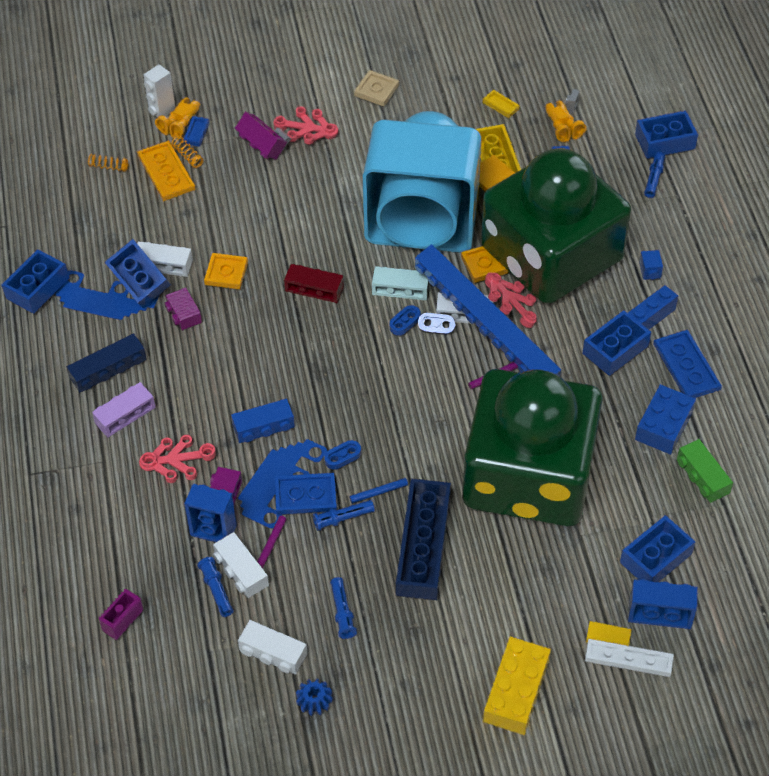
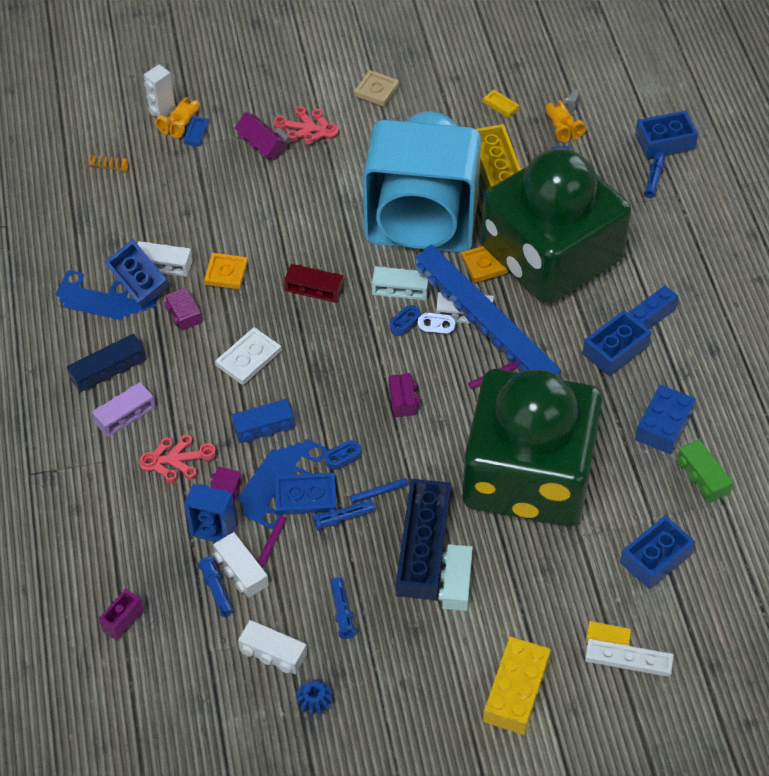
blue brick [1,249,70,314] -> none
light orange tile [137,140,196,201] -> none
light orange piece [171,136,203,168] -> none
light orange tile [479,155,515,192] -> none
coral plant [485,272,537,328] -> none
blue brick [628,579,698,629] -> none
blue brick [639,250,663,280] -> none
blue tile [653,329,722,398] -> none
none -> white plate [215,327,282,385]
none -> magenta brick [388,373,420,417]
none -> light aqua brick [439,544,472,611]

